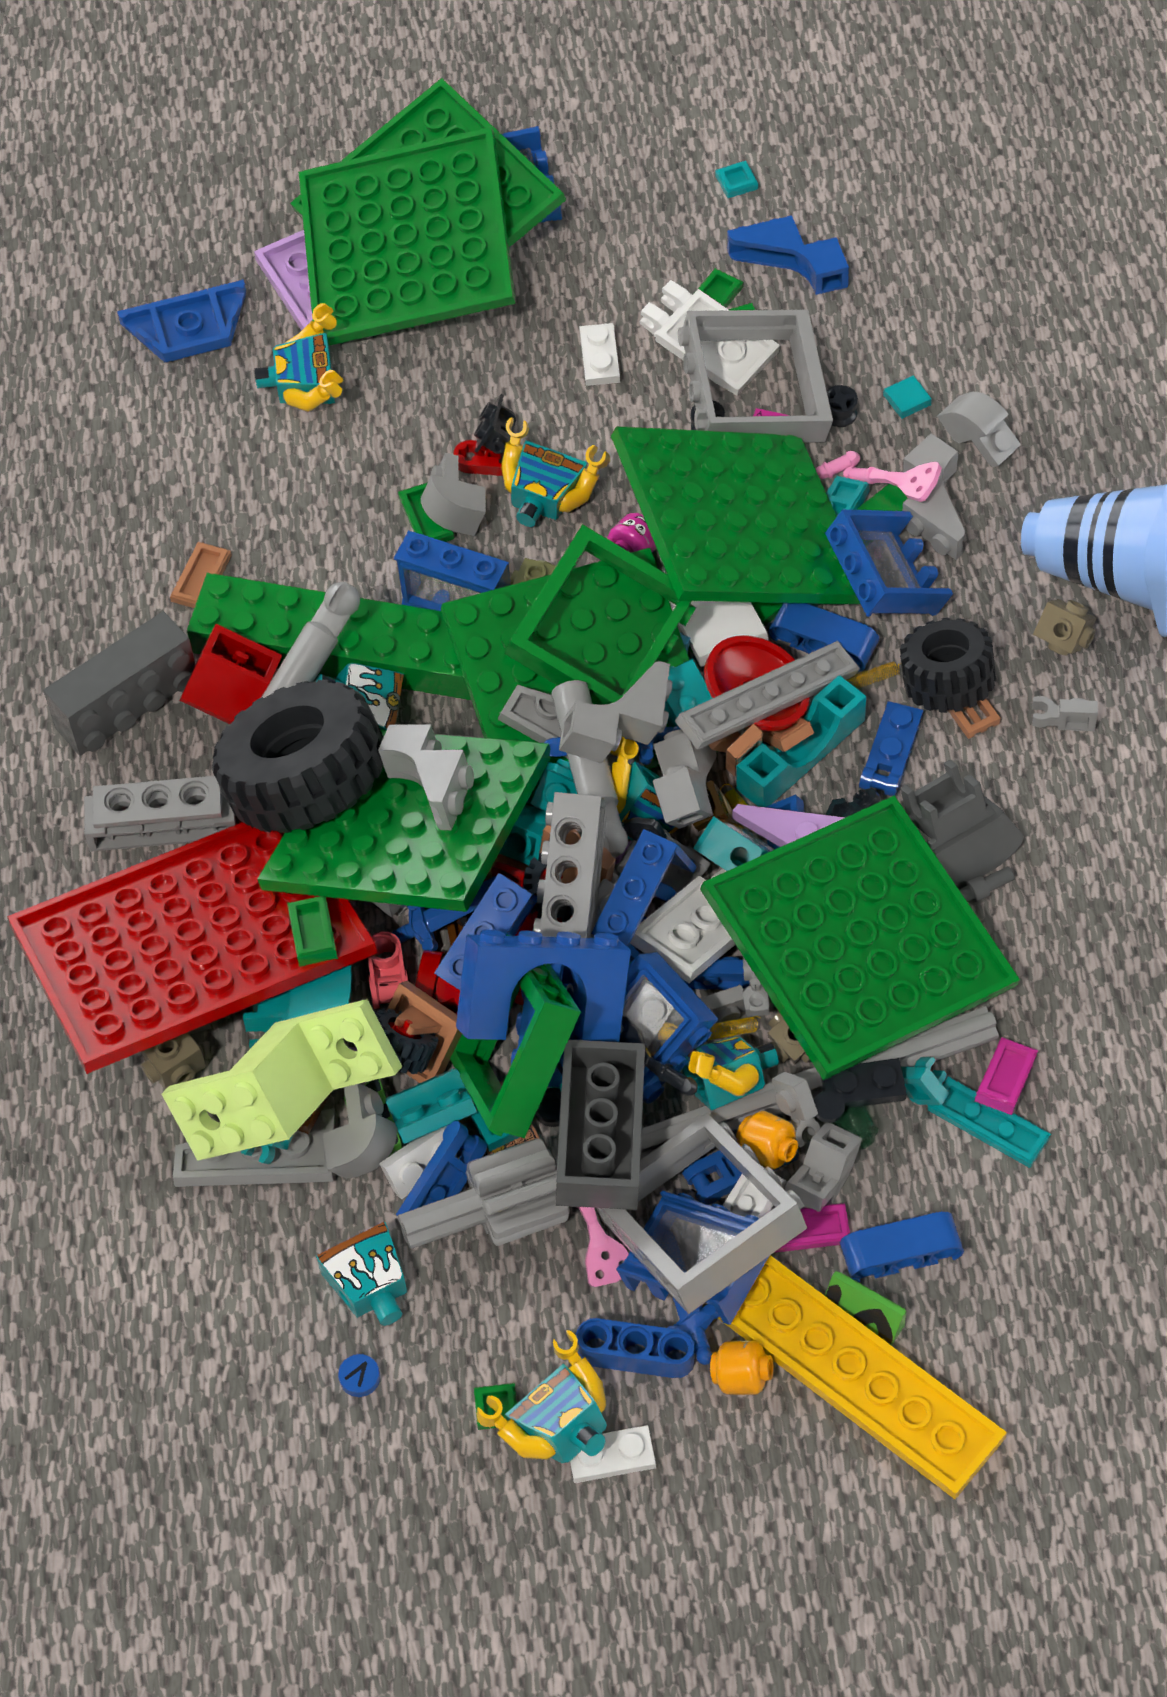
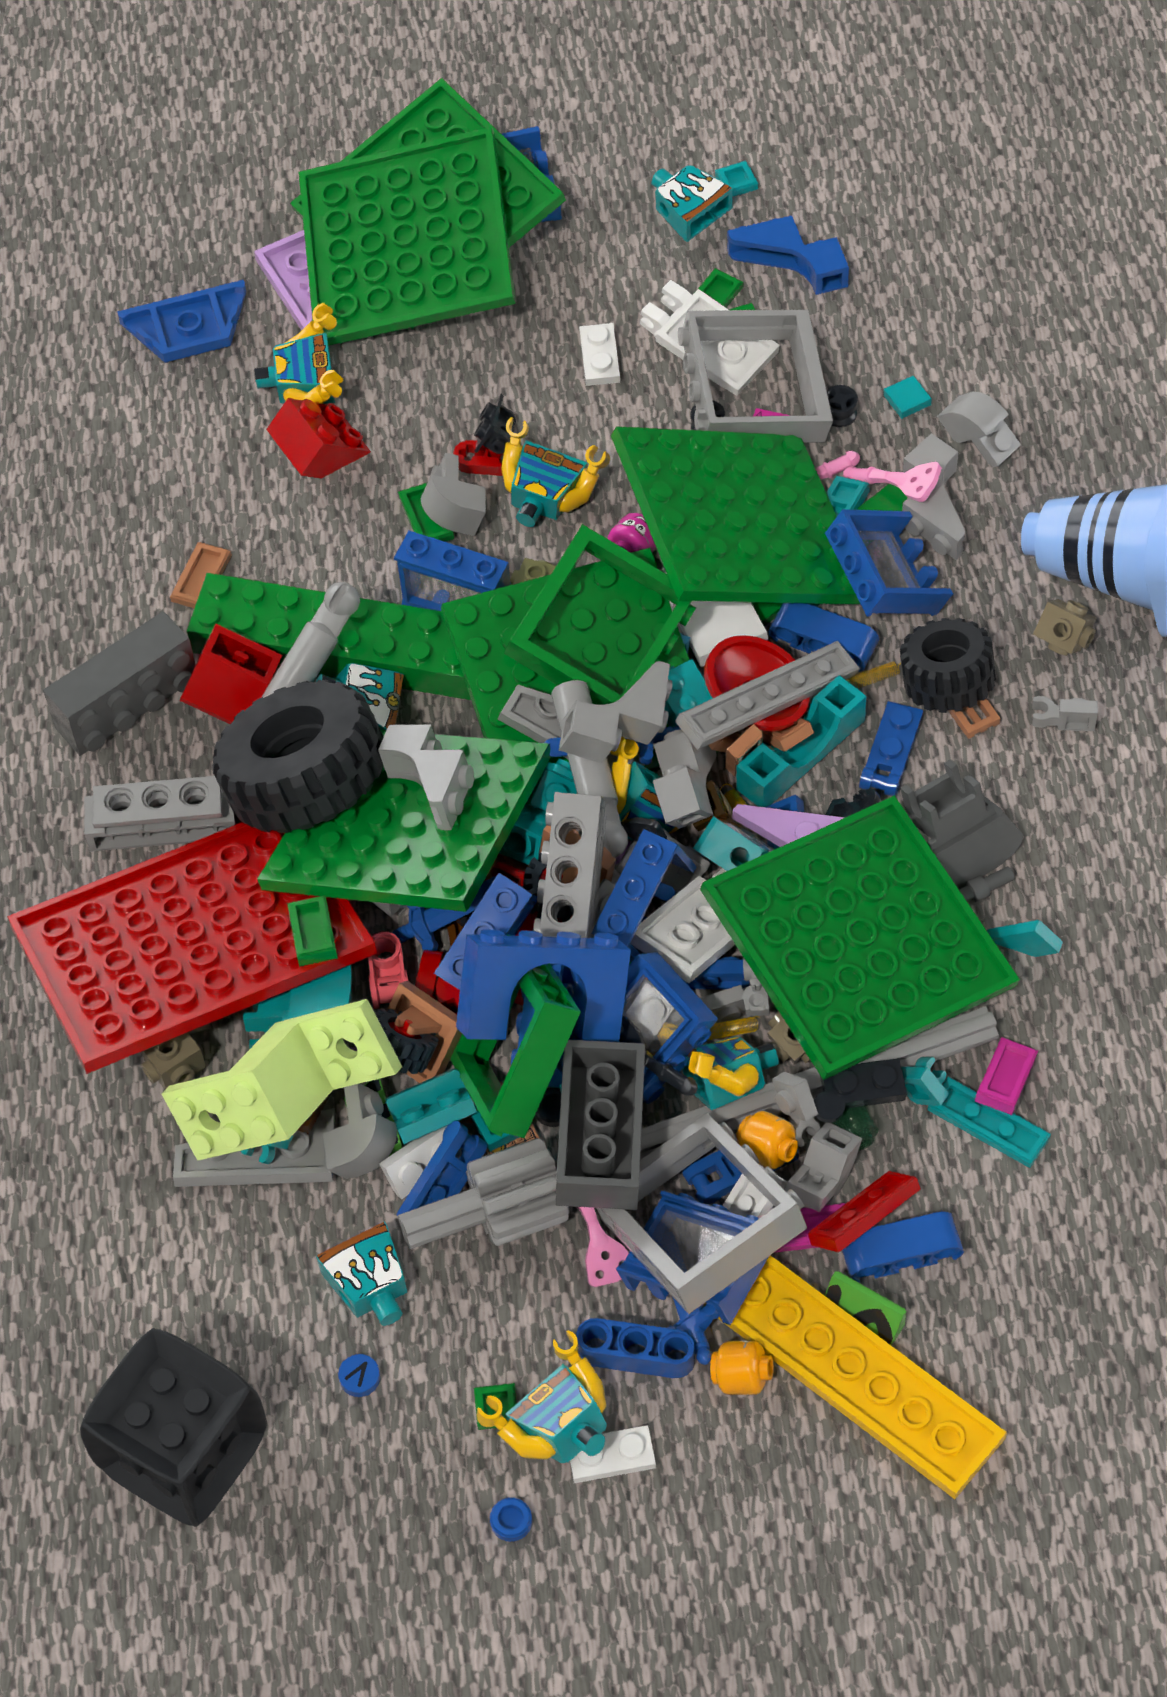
none -> black piece [80,1328,267,1527]
none -> red slope [266,398,371,479]
none -> blue tile [490,1498,532,1542]
none -> teal torso [651,165,733,242]
none -> red tile [807,1171,921,1253]
none -> teal tile [987,920,1063,957]

